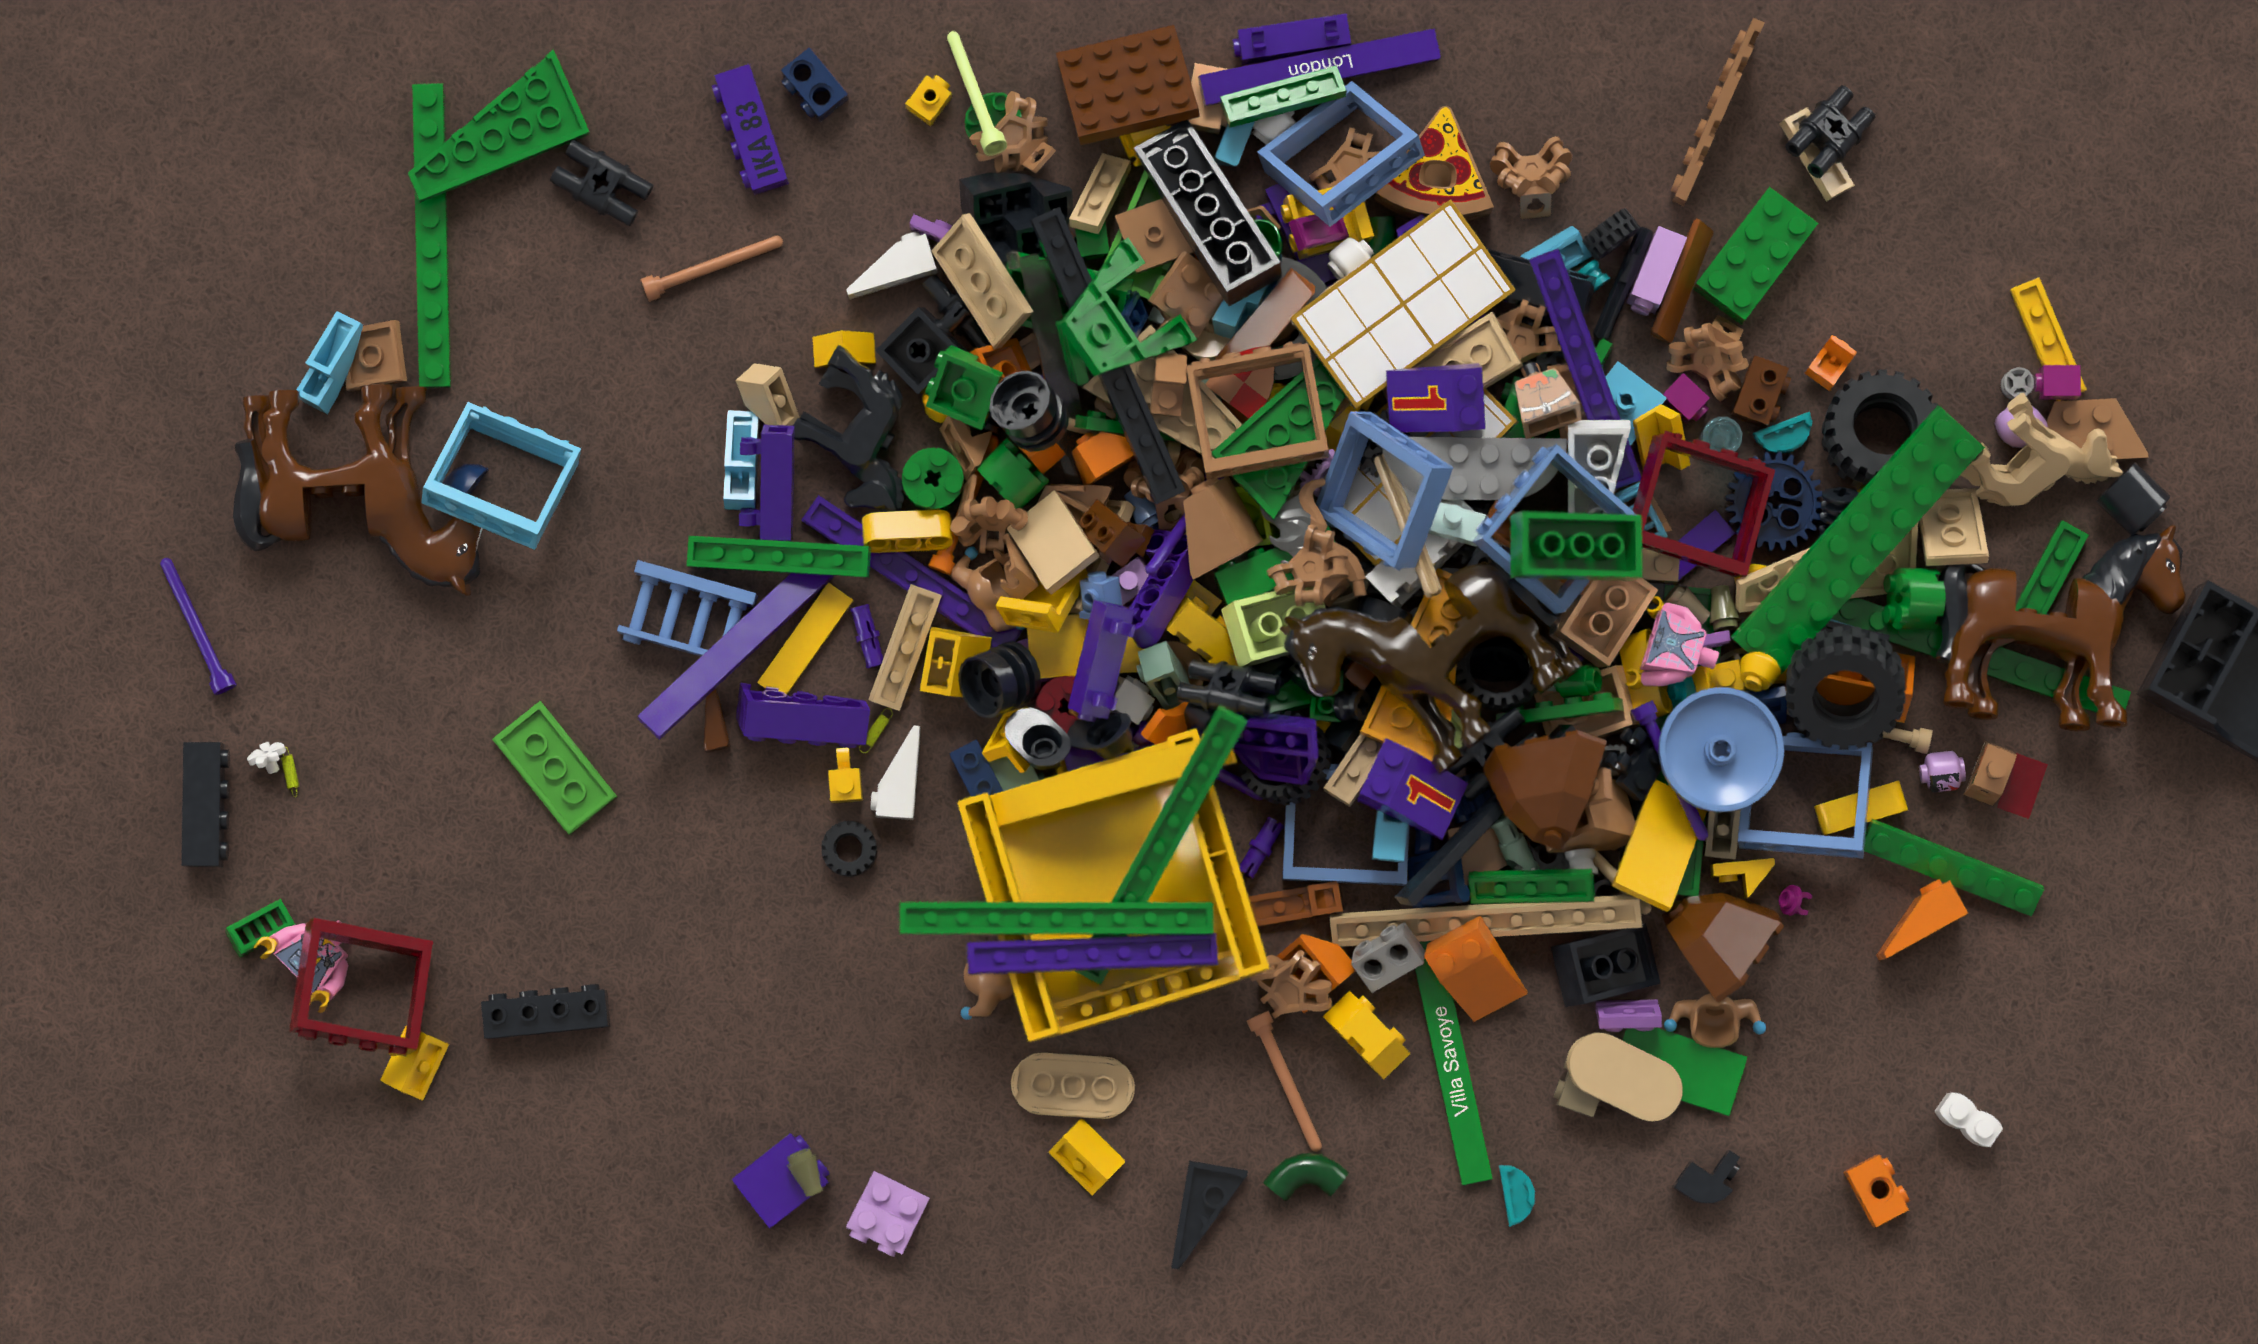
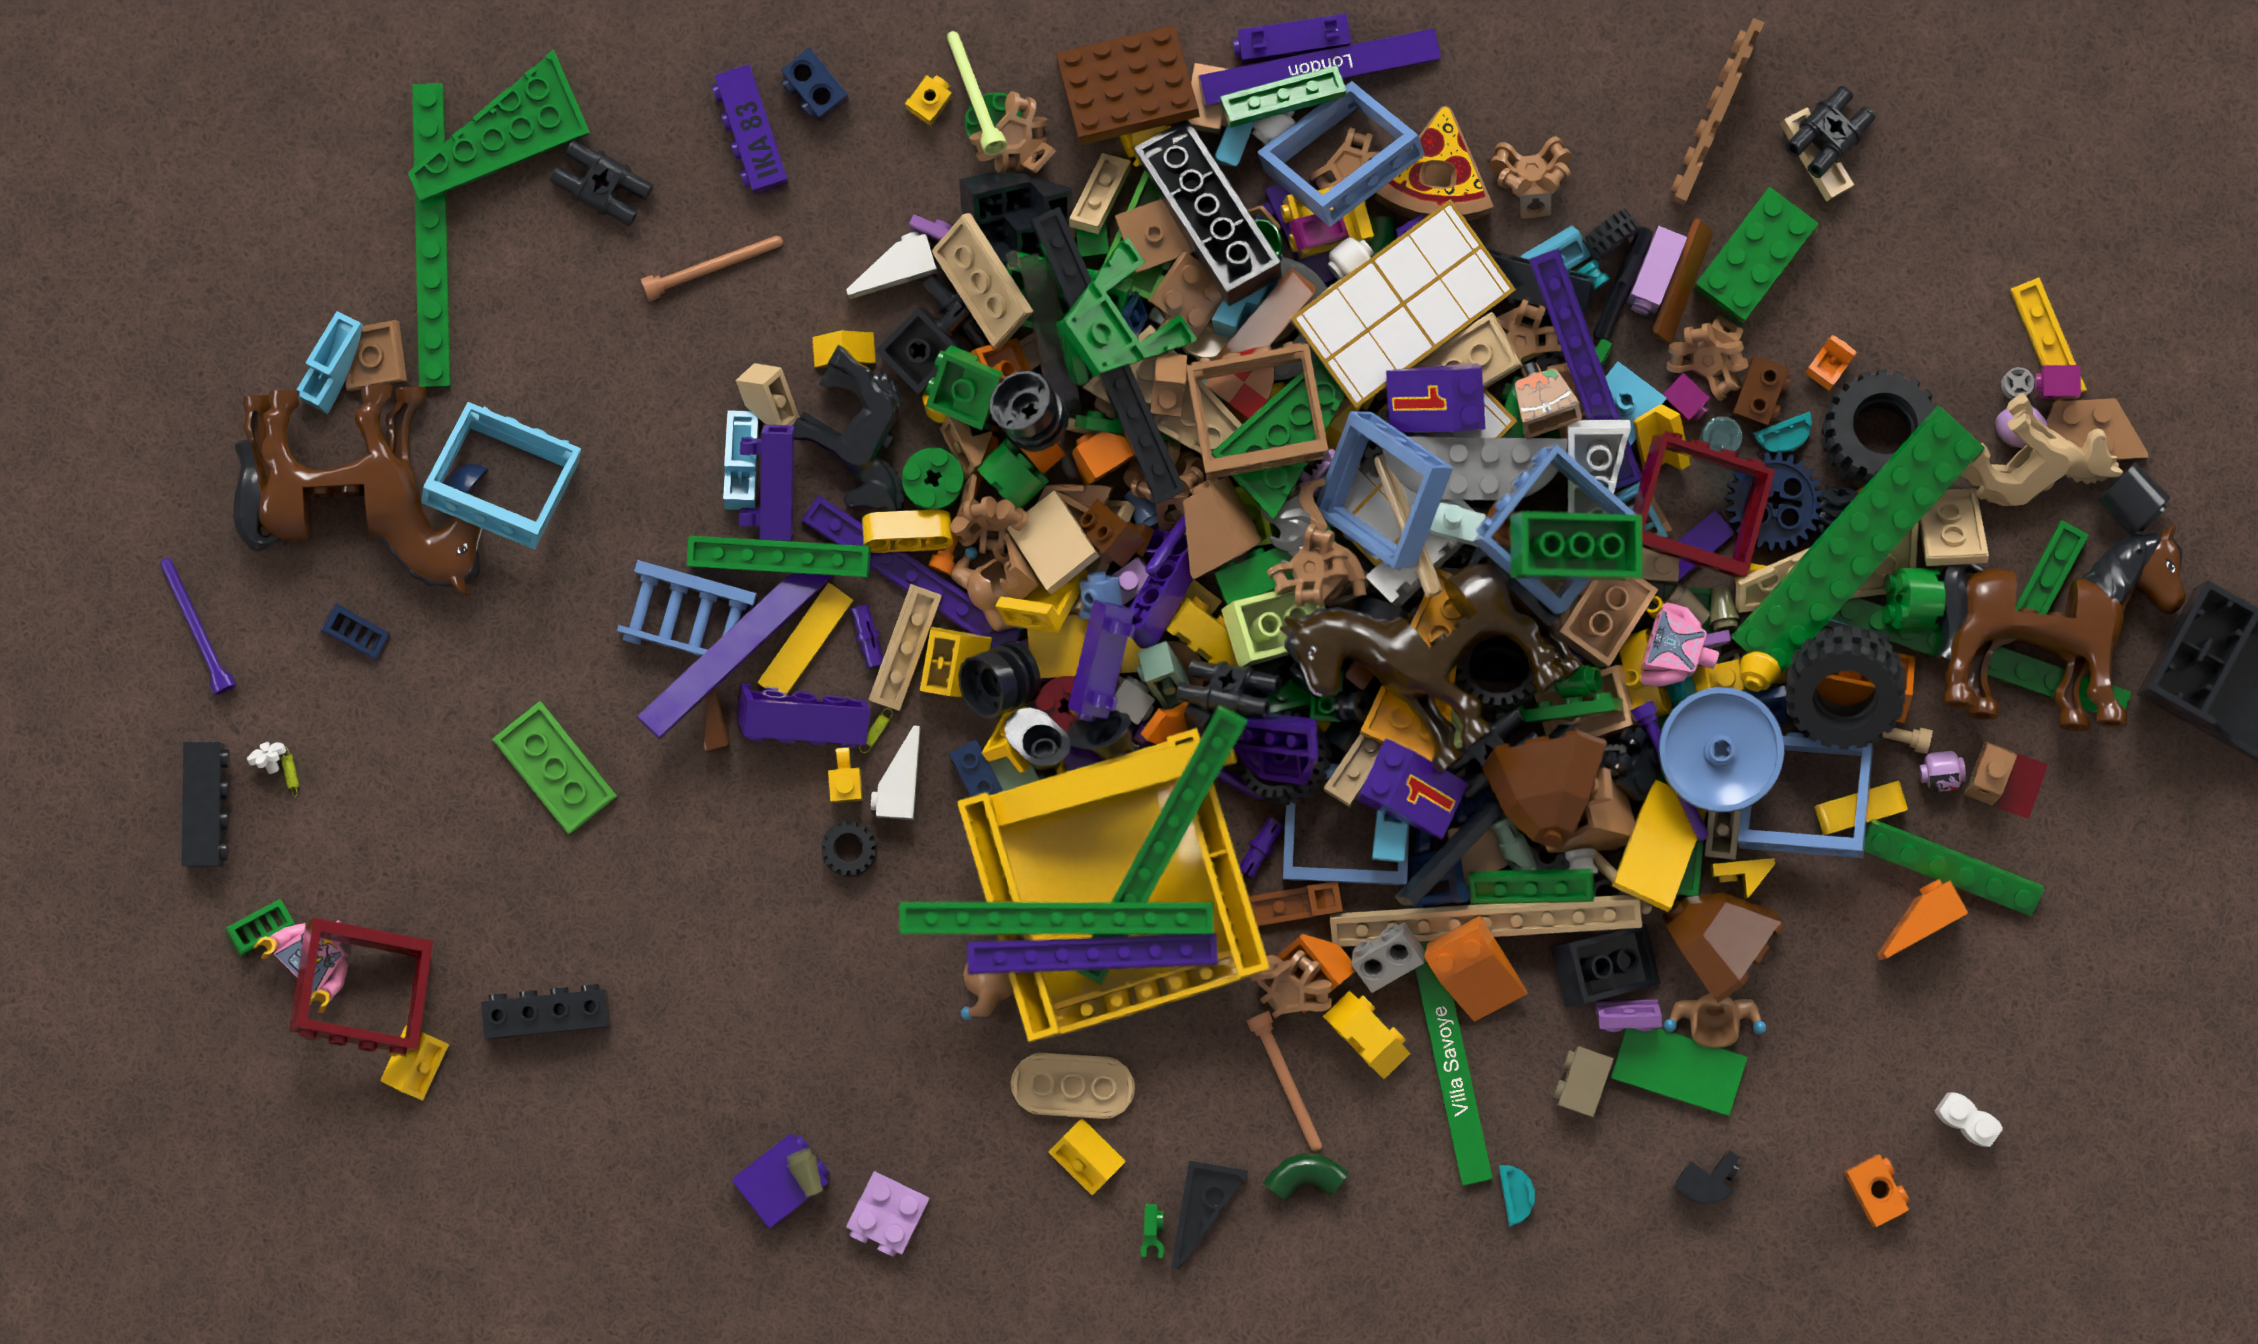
tan tile [1567,1032,1682,1121] -> none
magenta plate [1779,885,1812,916] -> none
none -> dark blue slope [320,604,391,660]
none -> green plate [1141,1204,1164,1258]

